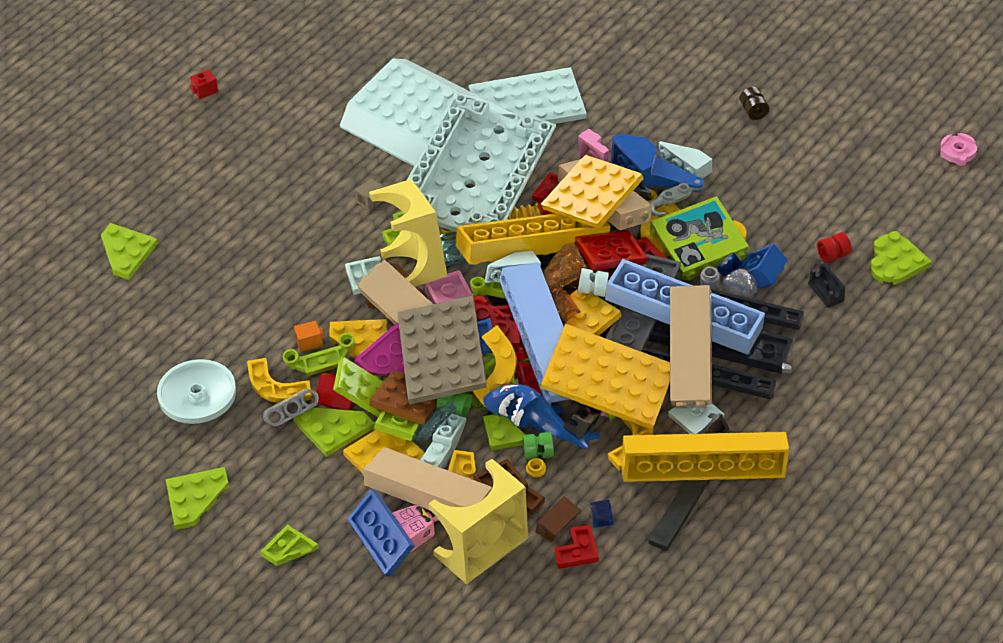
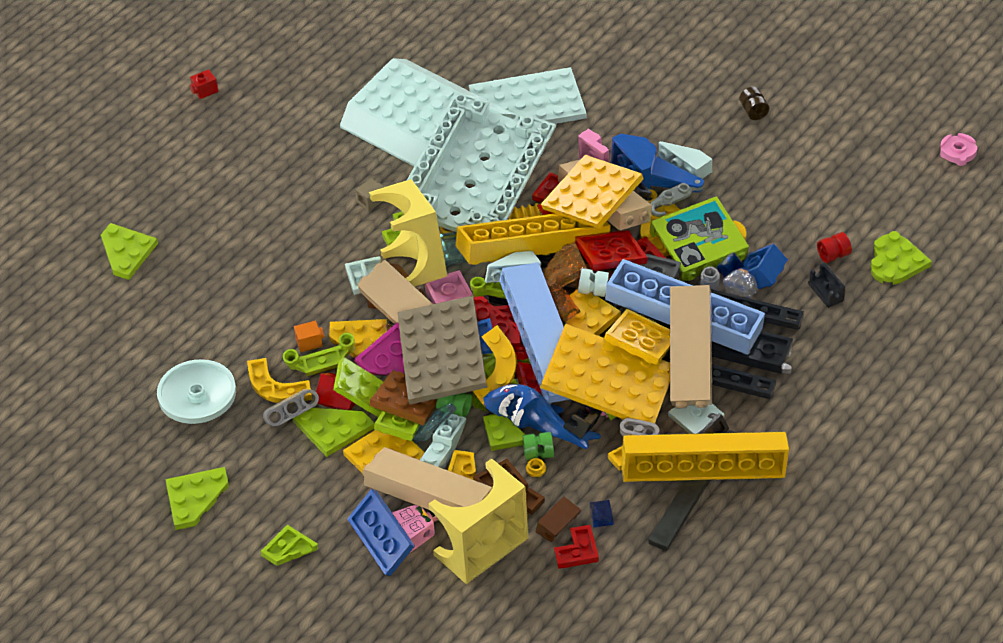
none -> yellow plate [604,309,670,365]
none -> light grey plate [620,418,659,436]

